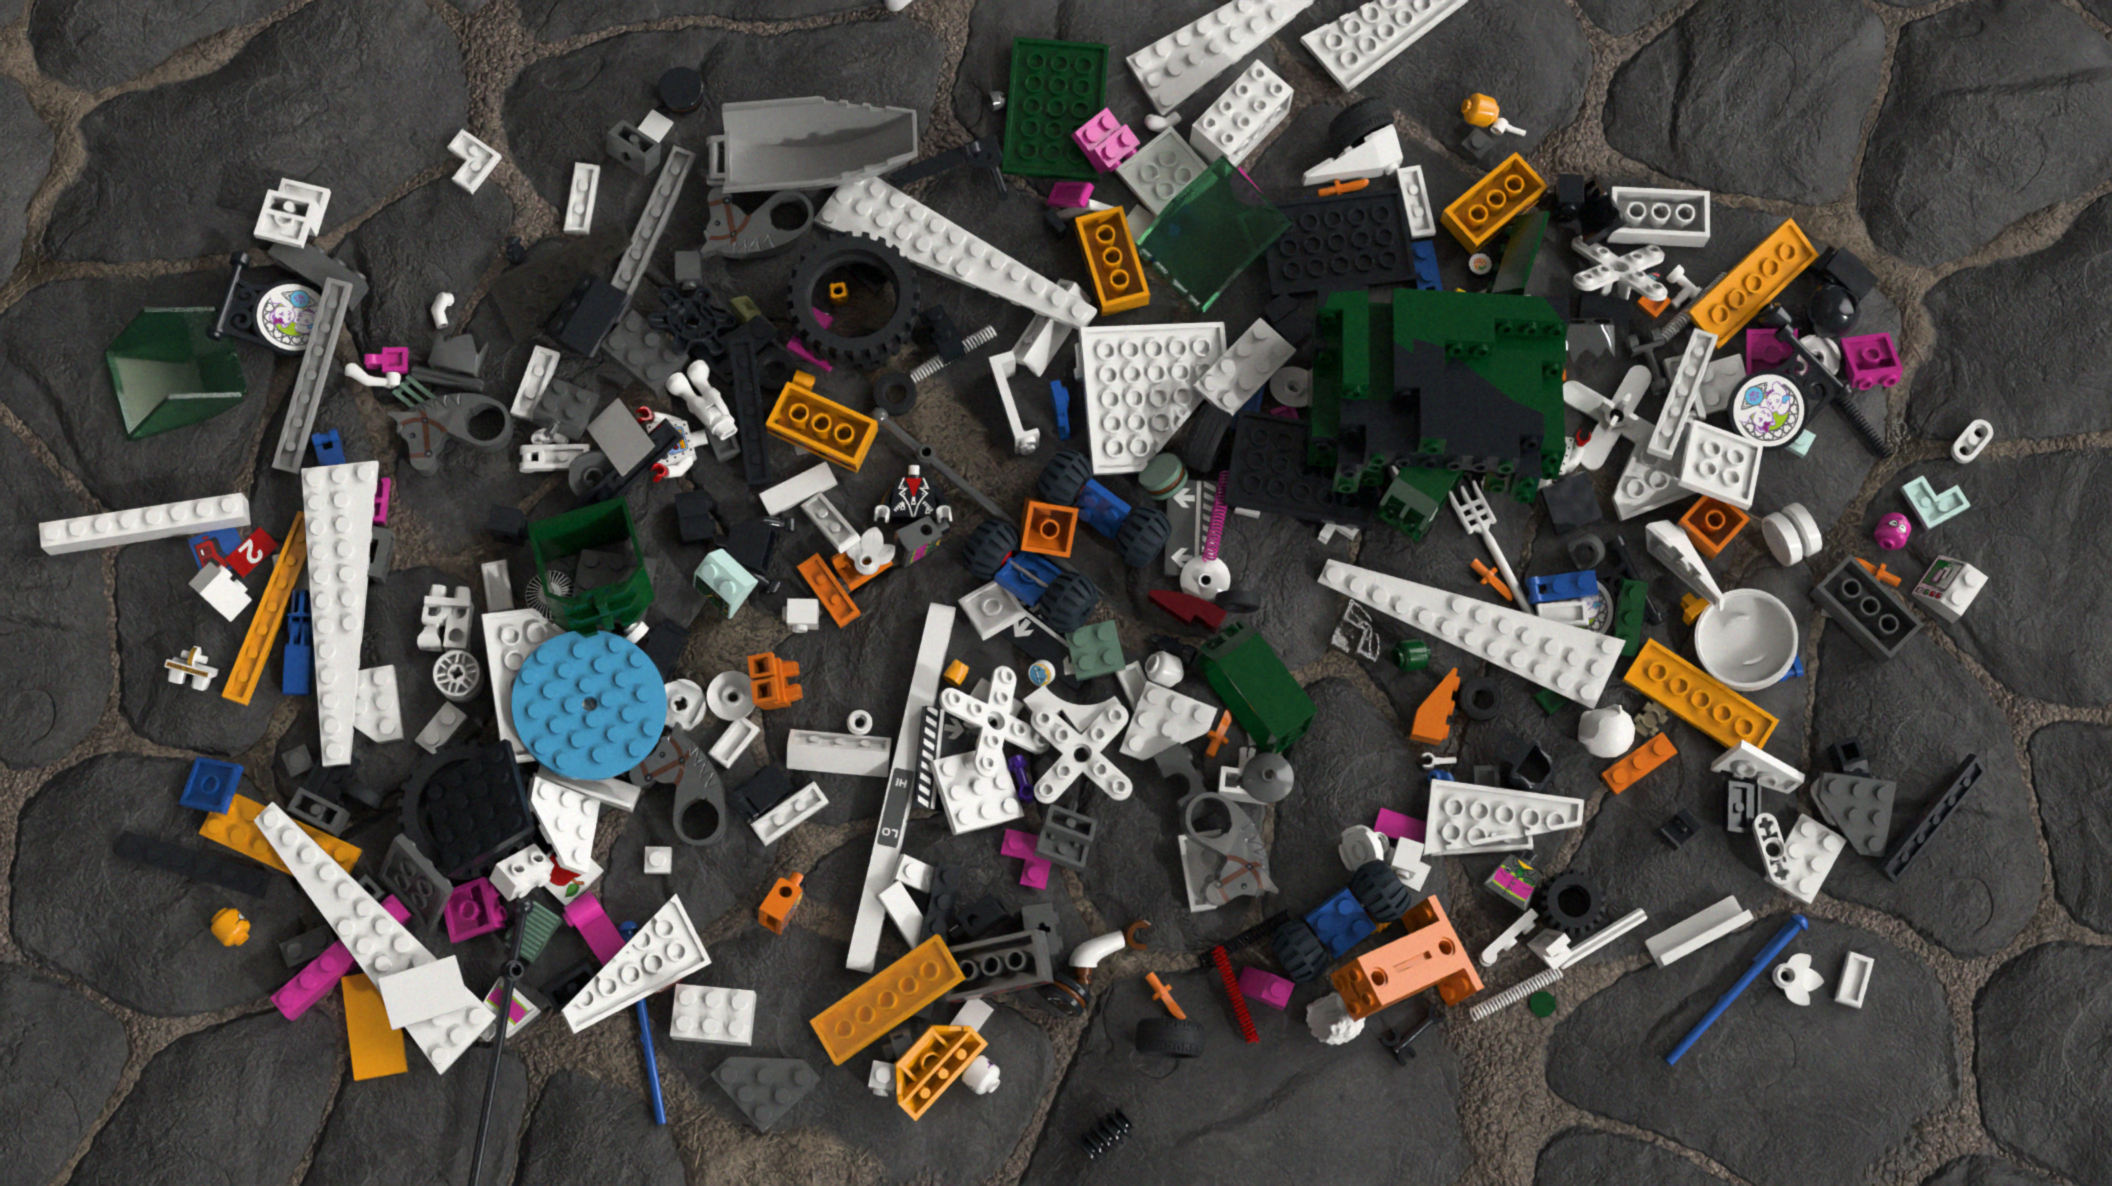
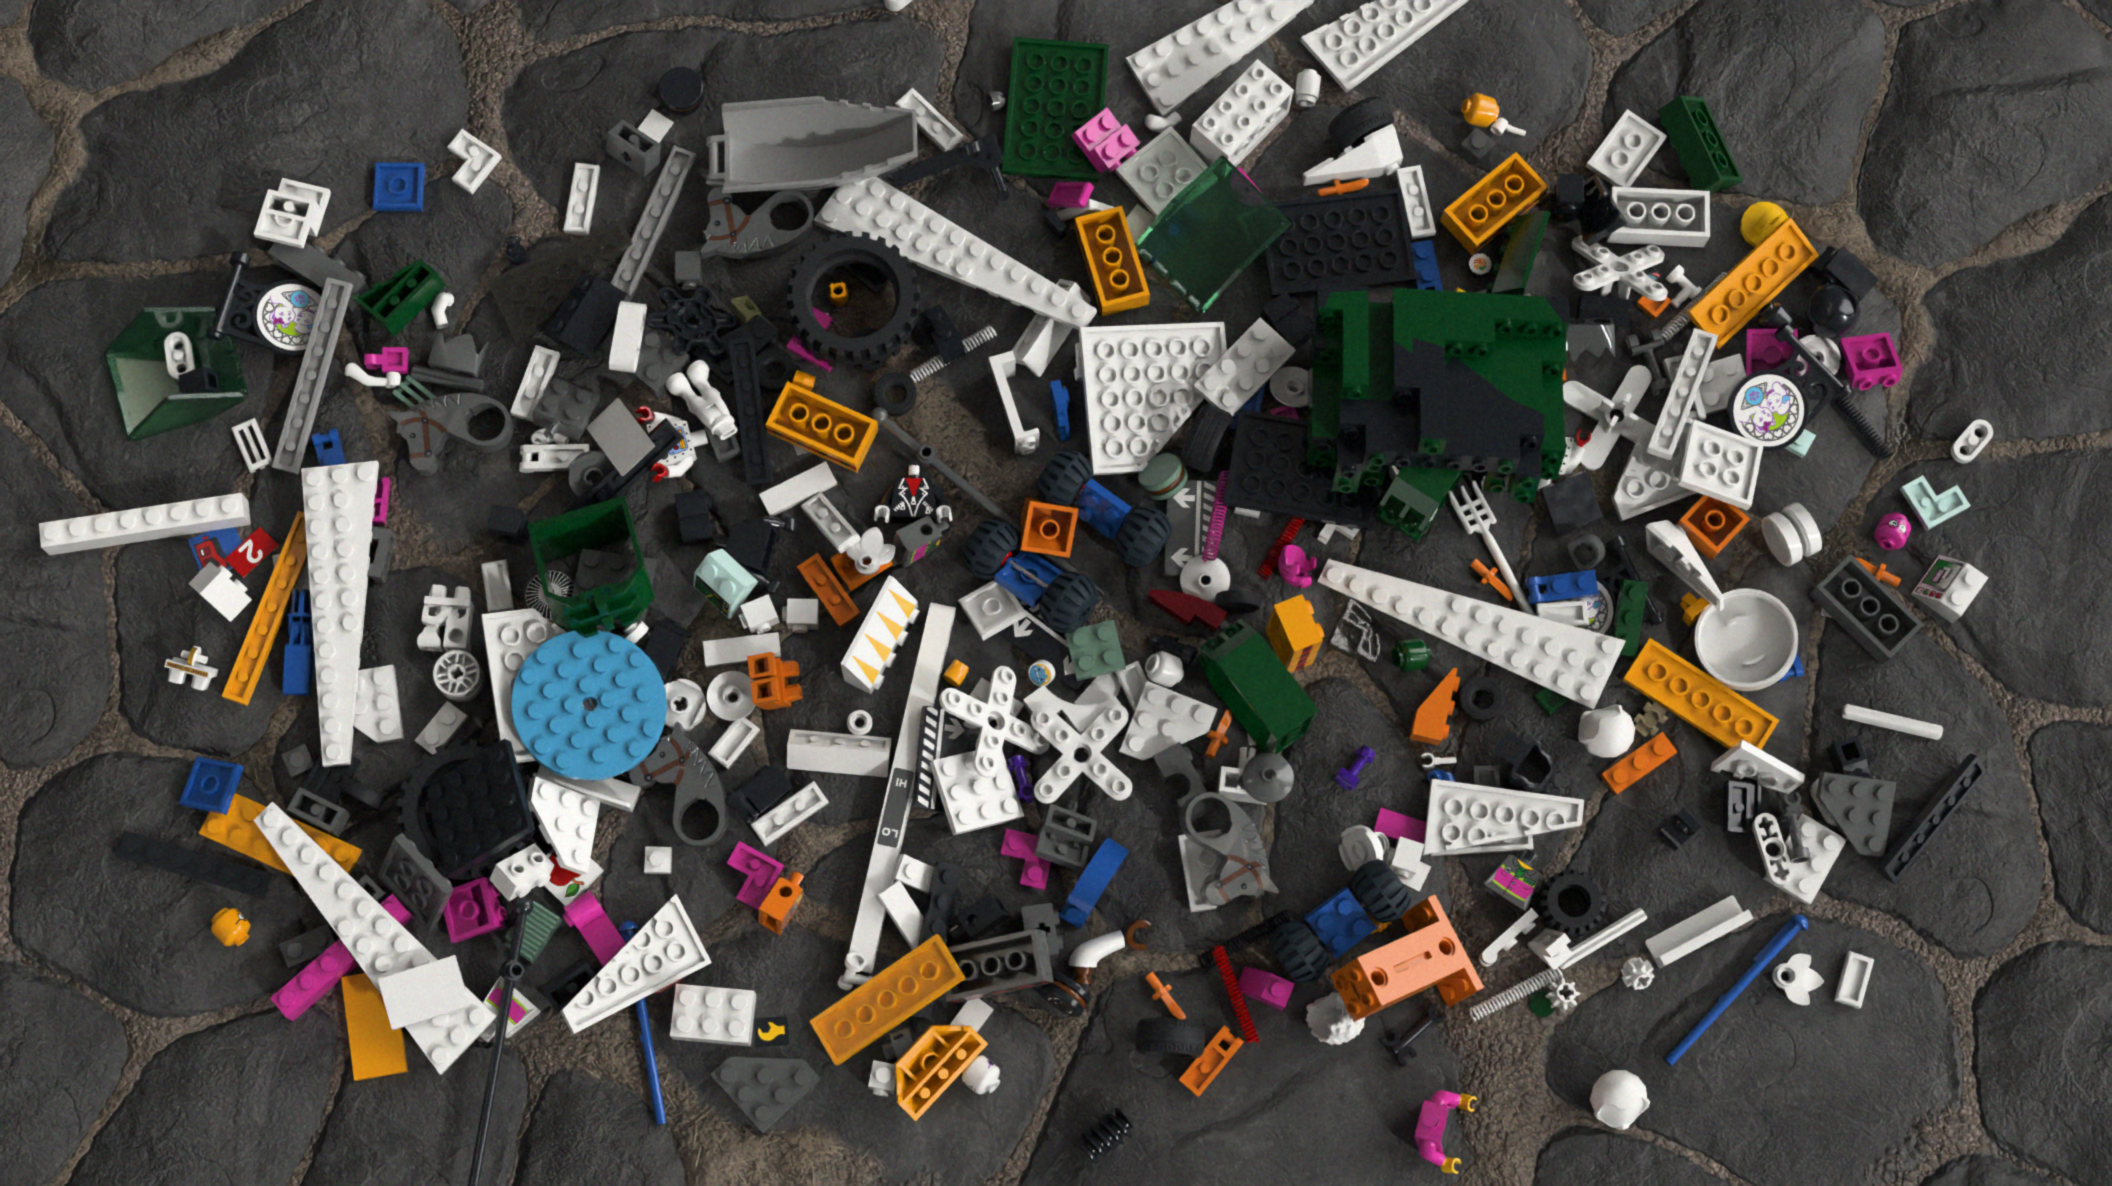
none -> white plate [164,332,195,381]
none -> black brick [178,366,222,404]
none -> white tile [231,418,273,473]
none -> dark green wedge [352,259,446,337]
none -> blue tile [372,162,425,211]
none -> white beam [609,301,647,373]
none -> white tile [703,632,781,668]
none -> dark pink plate [727,841,785,911]
none -> white brick [739,594,780,634]
none -> black sticker [754,1016,789,1047]
none -> white piece [838,952,873,990]
none -> white slope [841,575,920,694]
none -> white tile [895,88,963,152]
none -> blue arch [1059,837,1129,930]
none -> white sticker [1074,673,1121,705]
none -> orange plate [1178,1025,1244,1097]
none -> red piece [1257,517,1305,580]
none -> light orange brick [1265,594,1324,673]
none -> dark pink hair [1278,544,1316,588]
none -> white brick [1294,69,1321,107]
none -> dark purple bar [1335,745,1376,791]
none -> dark pink torso [1415,1090,1477,1174]
none -> white gear [1545,978,1580,1012]
none -> white plate [1586,109,1667,187]
none -> white helmet [1590,1070,1650,1130]
none -> white gear [1621,957,1655,990]
none -> dark green slope [1657,95,1743,194]
none -> yellow tile [1740,202,1788,247]
none -> dark grey bar [1777,791,1811,863]
none -> white axle [1842,704,1943,740]

